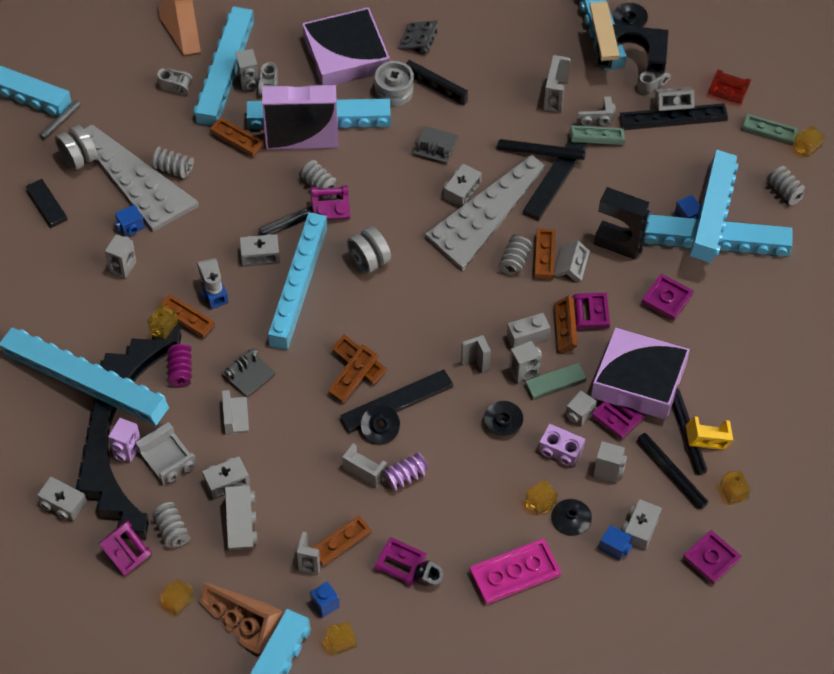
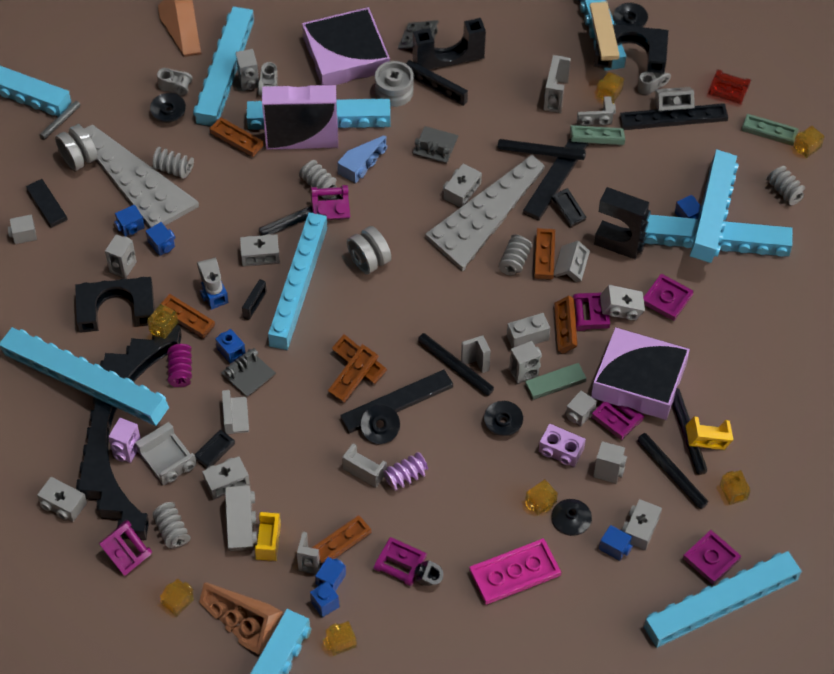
none -> light grey brick [8,215,37,244]
none -> black arch [75,277,156,333]
none -> blue brick [146,222,175,256]
none -> black dish [150,93,186,122]
none -> black tile [194,429,235,469]
none -> blue brick [215,329,246,364]
none -> black tile [242,279,267,320]
none -> yellow panel [255,512,281,561]
none -> blue brick [315,557,346,591]
none -> medium blue slope [337,136,387,183]
none -> black arch [413,18,486,70]
none -> black axle [418,333,494,396]
none -> black tile [551,188,587,227]
none -> clear yellow brick [597,71,624,103]
none -> light grey brick [600,285,645,321]
none -> medium azure brick [644,551,801,648]

